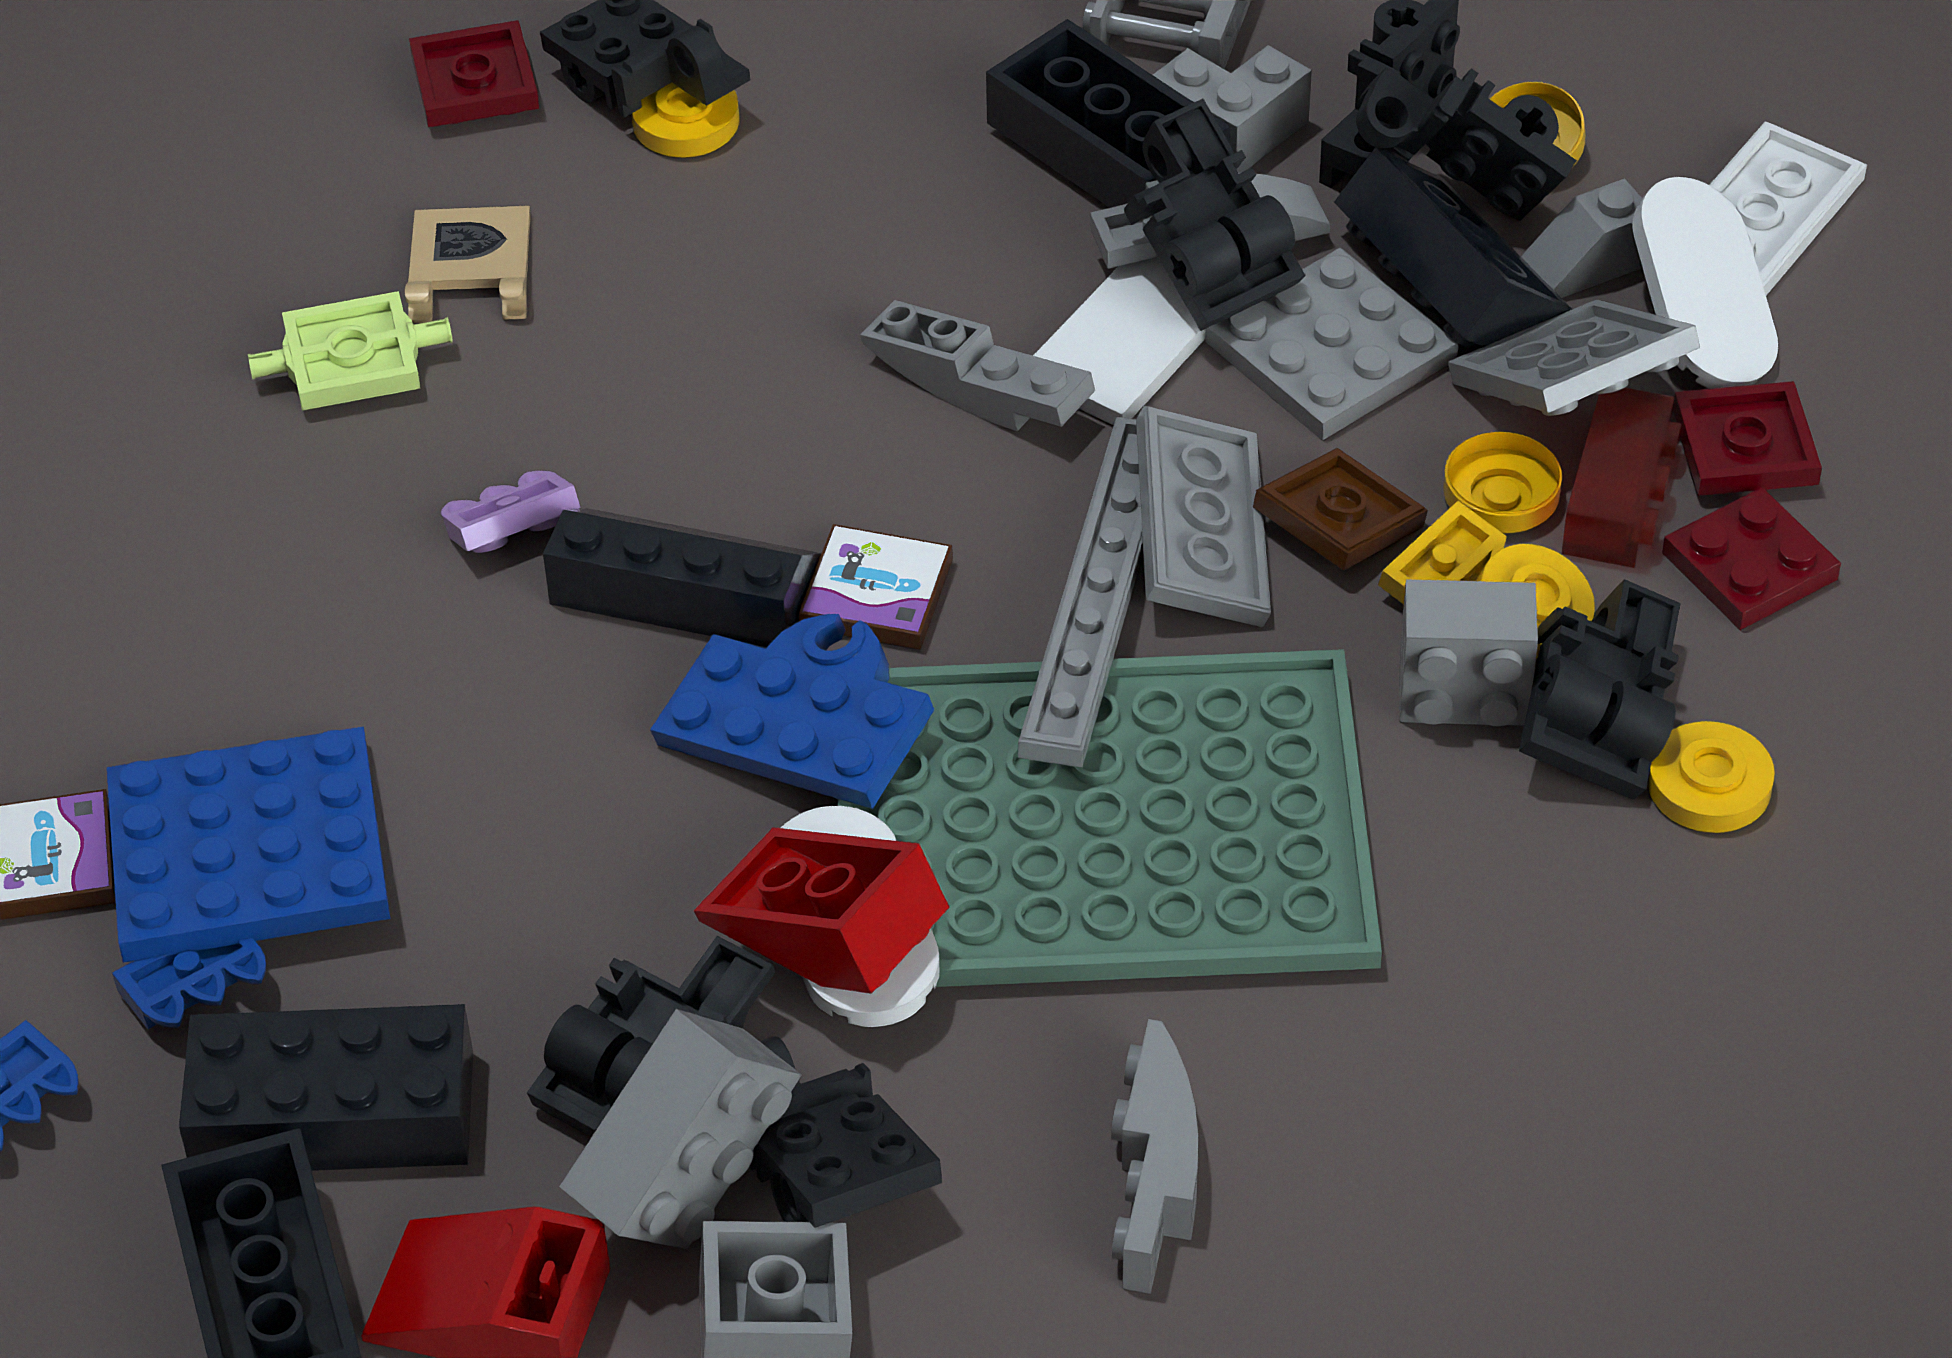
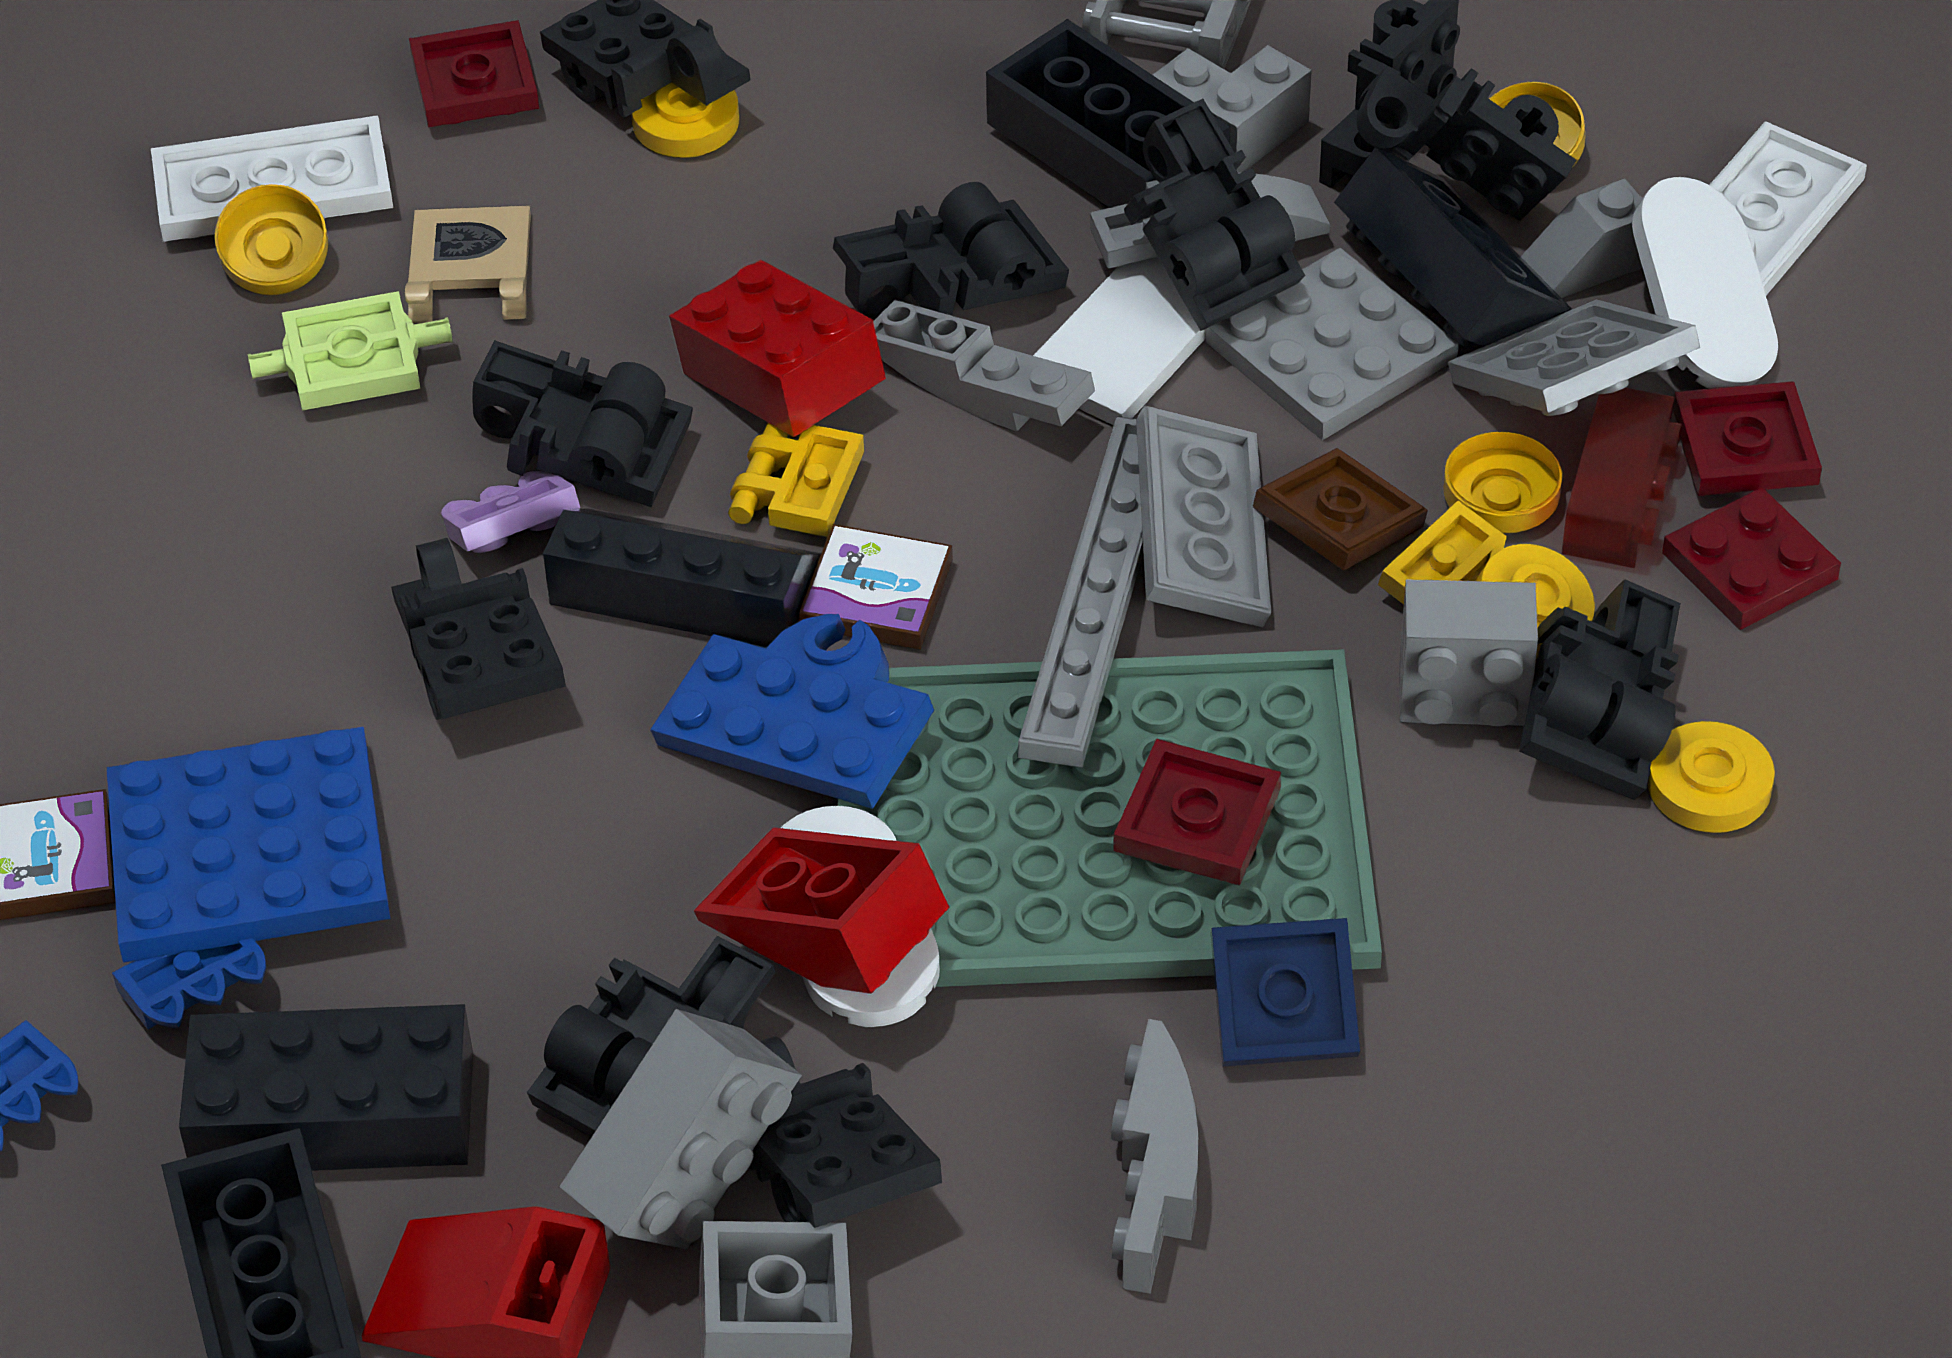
none -> white plate [151,116,393,242]
none -> yellow piece [215,184,328,295]
none -> black plate [391,538,566,720]
none -> black plate [472,340,693,507]
none -> red brick [669,259,886,437]
none -> yellow plate [728,423,864,537]
none -> black plate [833,182,1069,320]
none -> dark red plate [1113,739,1281,886]
none -> dark blue plate [1210,918,1360,1067]

